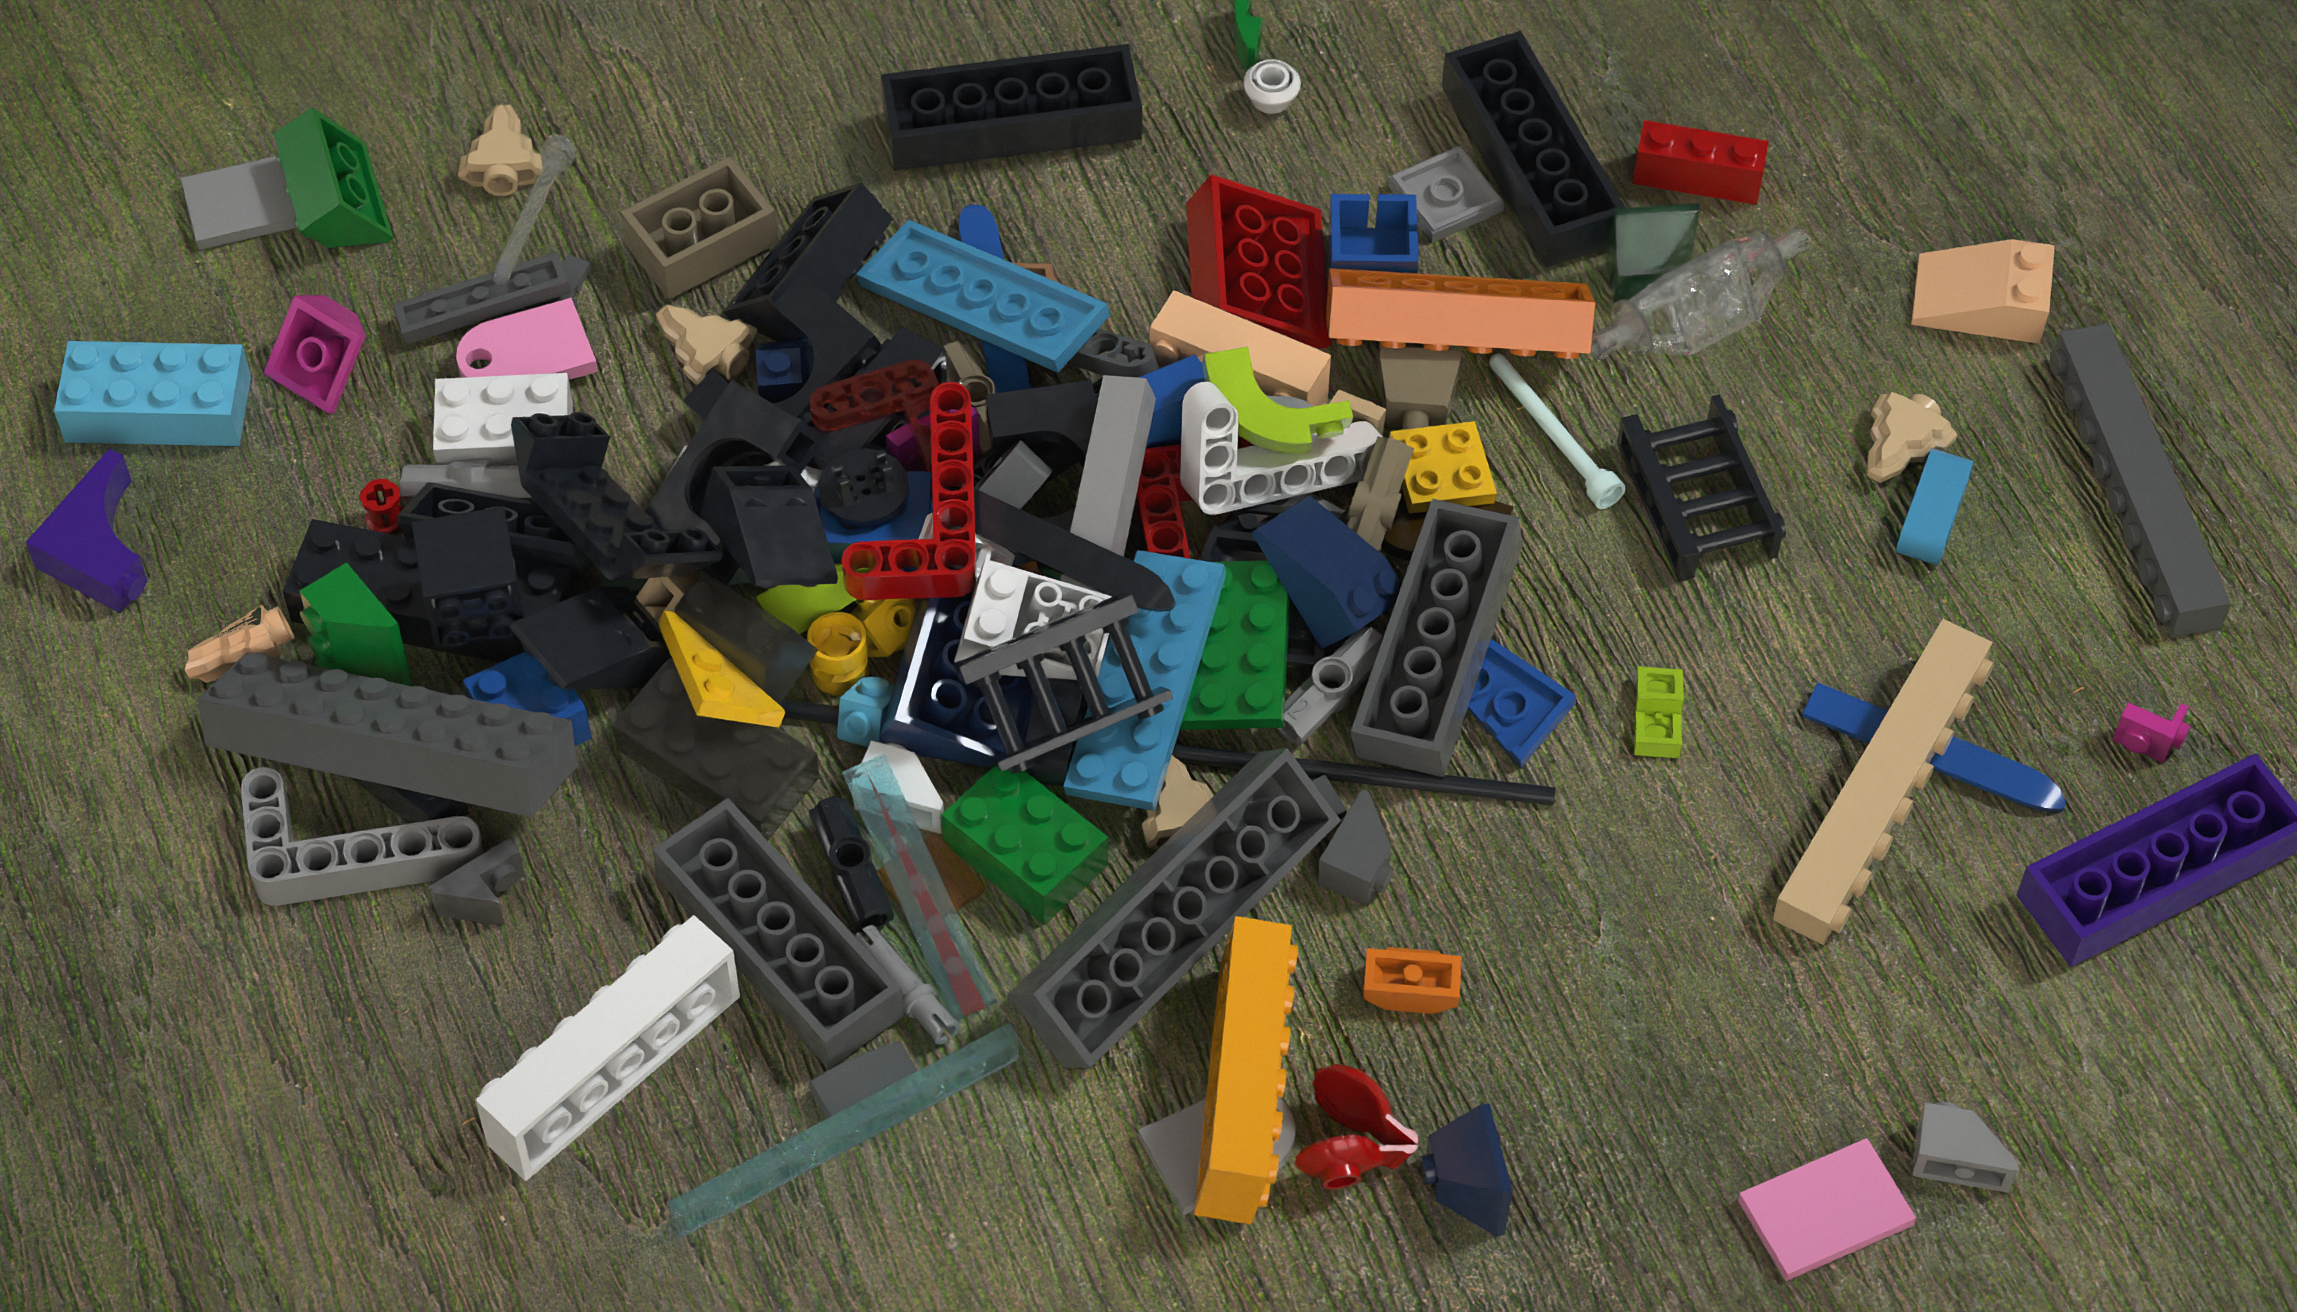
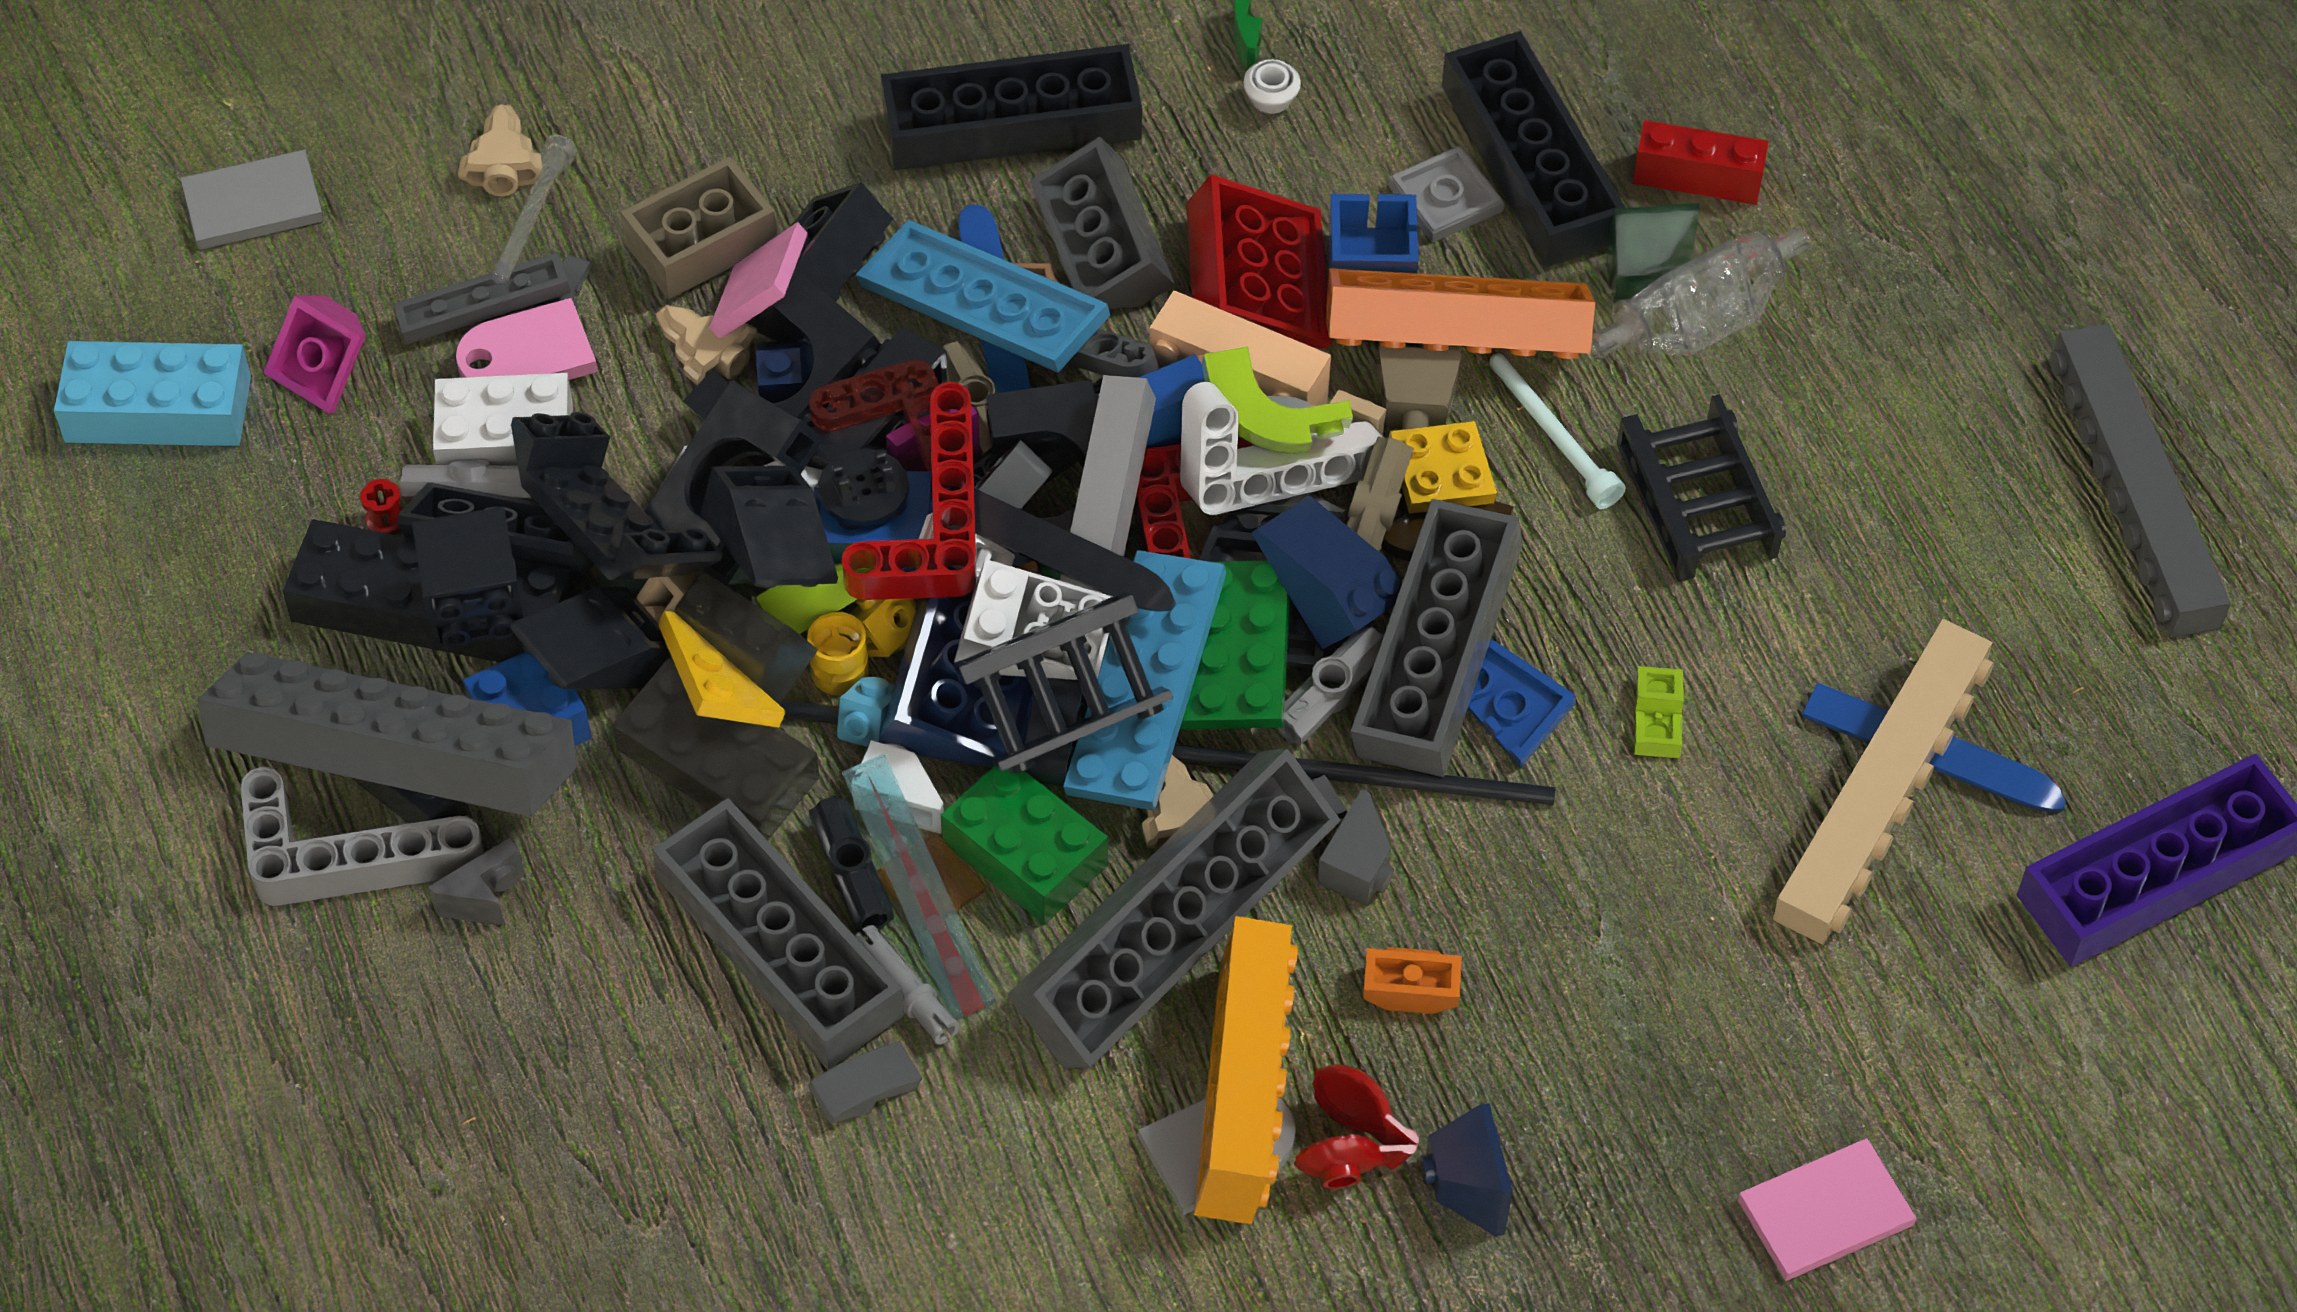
dark purple arch [25,448,148,613] -> none
light nougat rock [185,605,294,683] -> none
green slope [273,107,393,248] -> none
green slope [300,562,413,687] -> none
white brick [475,915,740,1181] -> none
clear light blue tile [667,1023,1019,1238] -> none
tan rock [1867,392,1957,483] -> none
dark azure beam [1895,448,1974,566] -> none
light nougat slope [1911,239,2055,344] -> none
light grey slope [1912,1102,2018,1193] -> none
dark pink bracket [2113,702,2191,763] -> none
none -> bright pink tile [709,222,807,339]
none -> dark grey slope [1030,137,1175,309]

